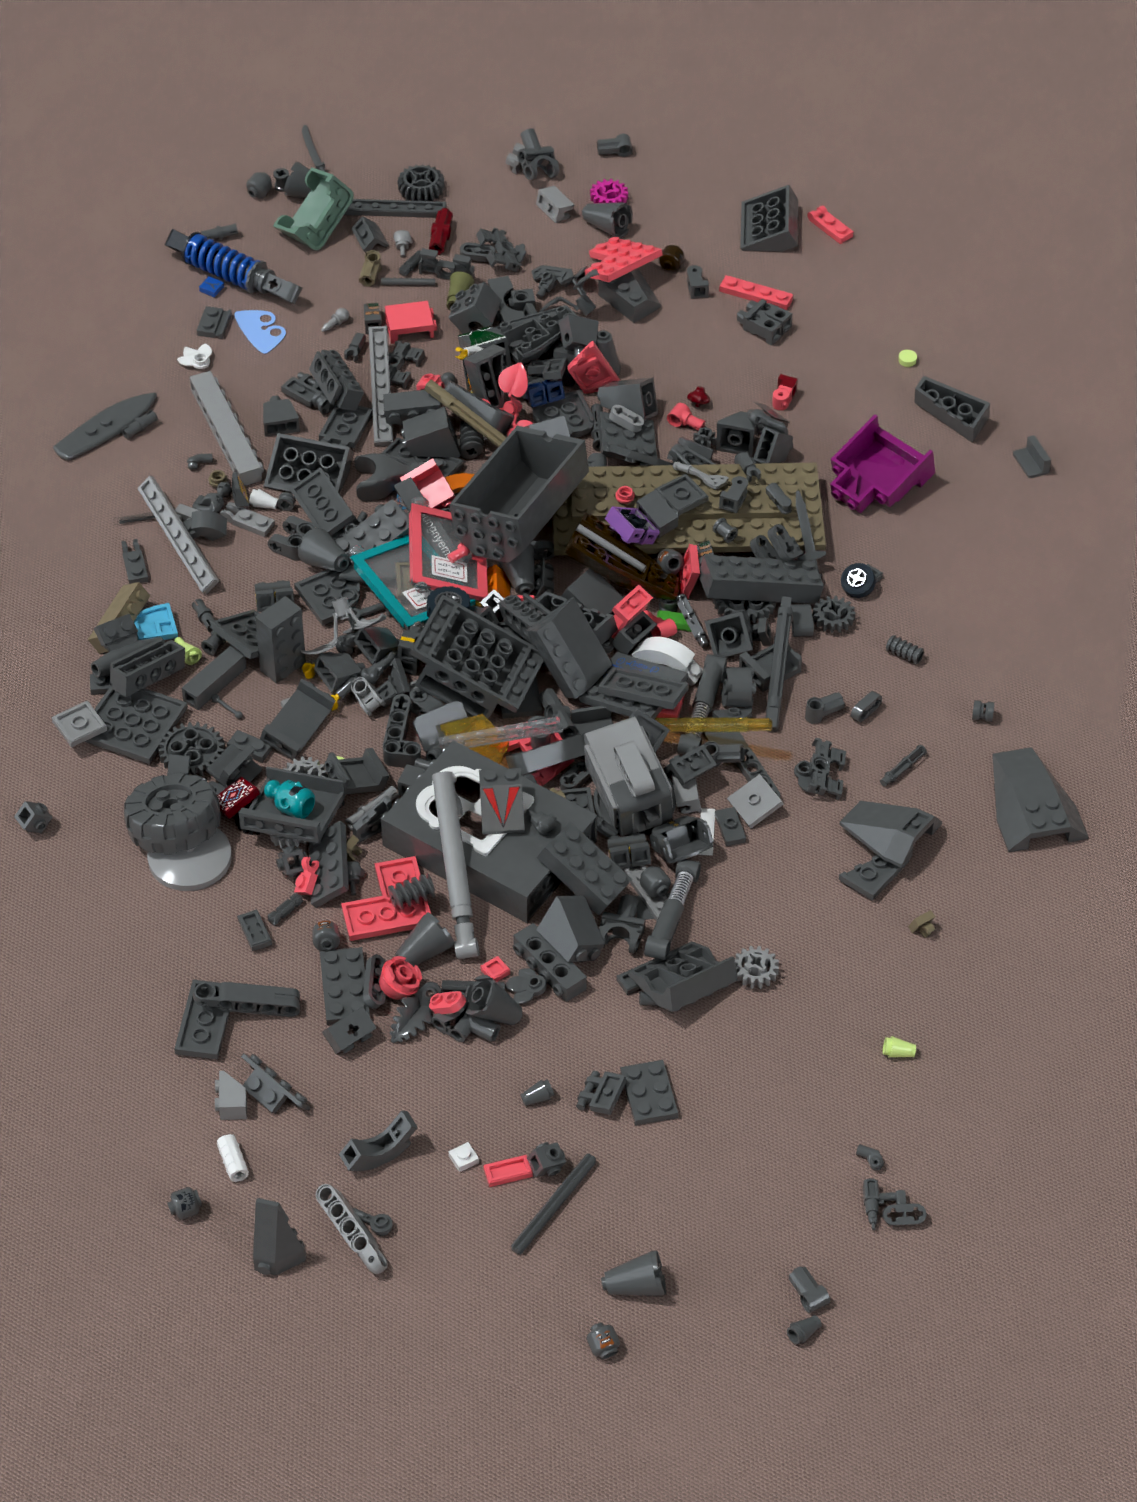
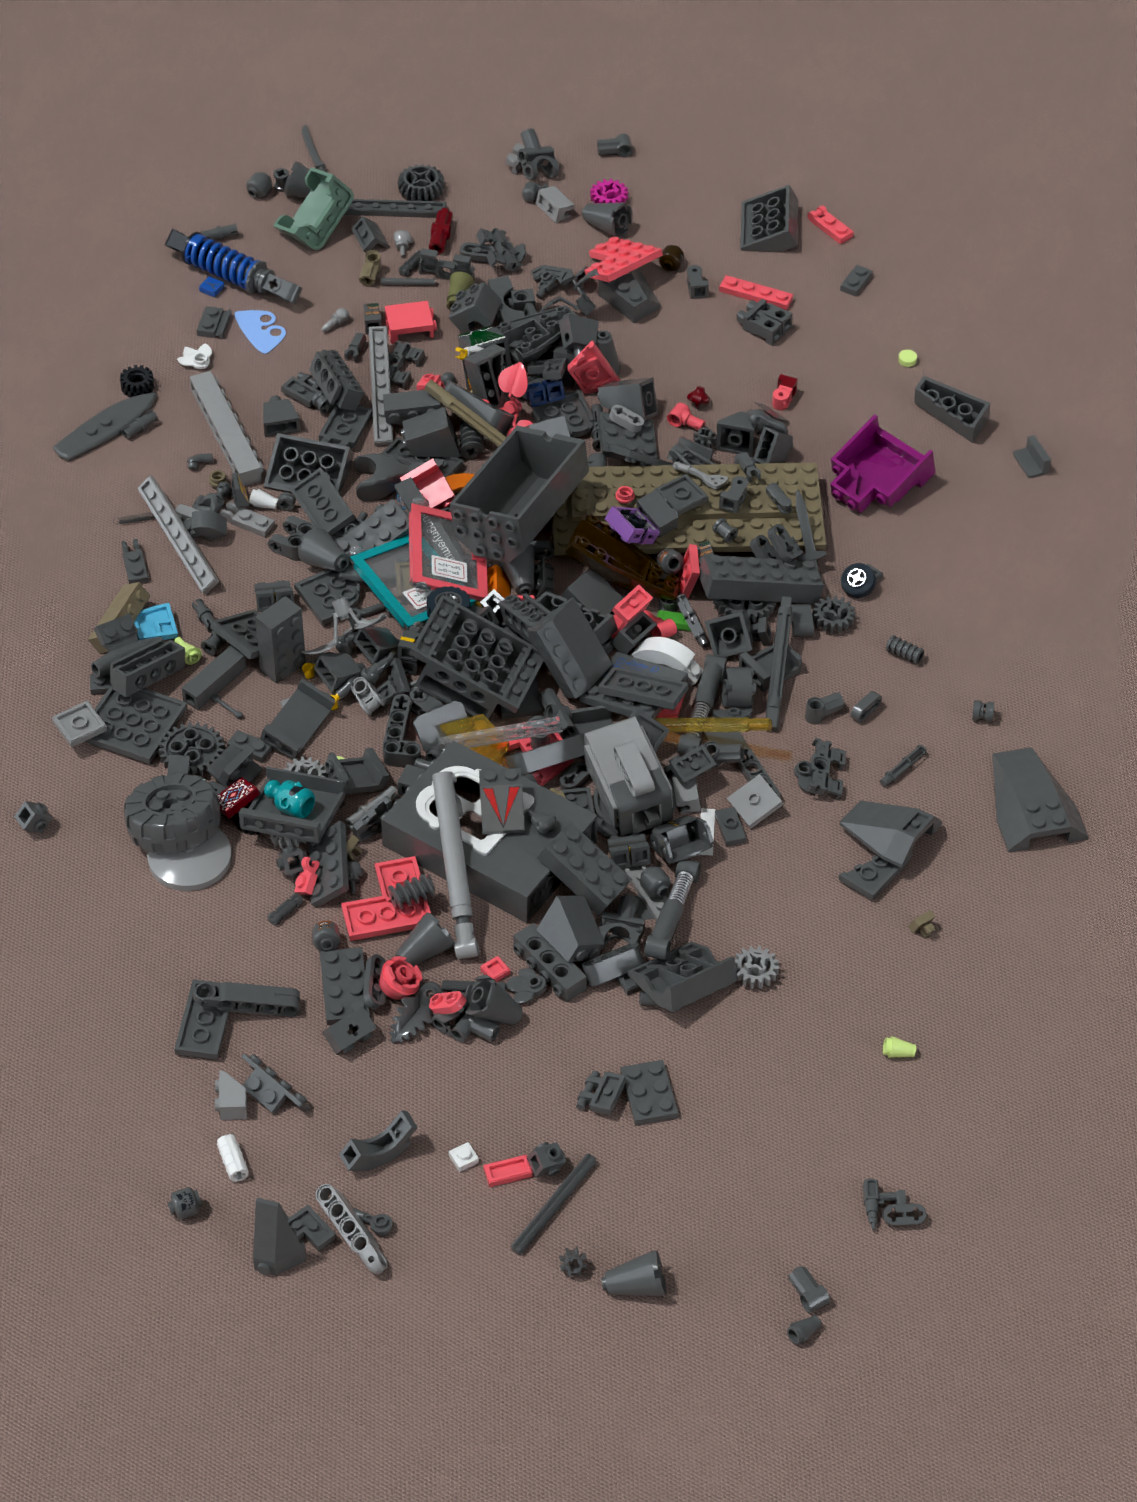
dark grey plate [237,909,272,951] -> none
coral arm [447,543,470,563] -> none
dark grey cone [520,1079,555,1106] -> none
light grey bar [576,524,646,572] -> none
dark grey head [586,1322,620,1359] -> none
dark grey arm [856,1144,884,1170] -> none
none -> black tyre [120,365,155,398]
none -> dark grey plate [288,1205,336,1252]
none -> dark grey piece [522,182,549,202]
none -> dark grey gear [559,1247,587,1277]
none -> dark grey beam [582,943,644,986]
none -> dark grey plate [840,265,873,297]

